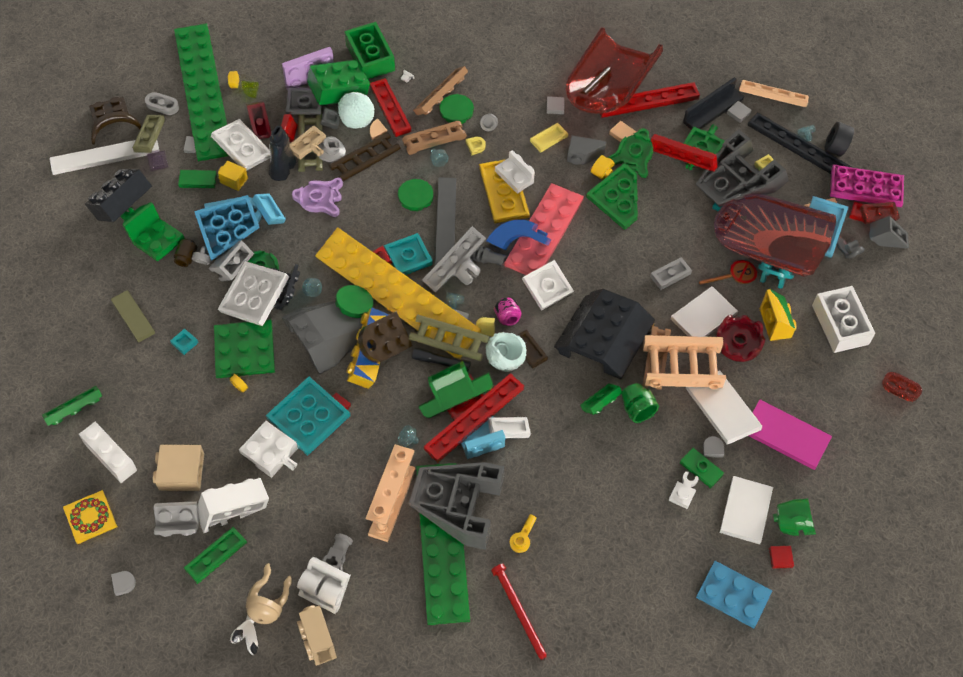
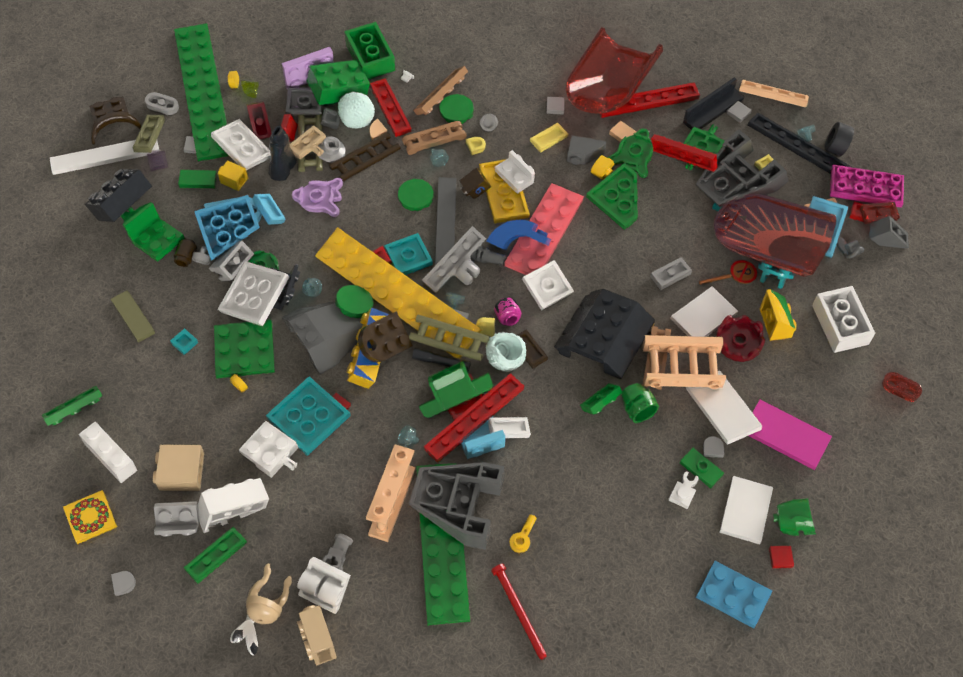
dark brown bar [580,67,611,97] -> none
none -> dark brown brick [459,168,491,199]

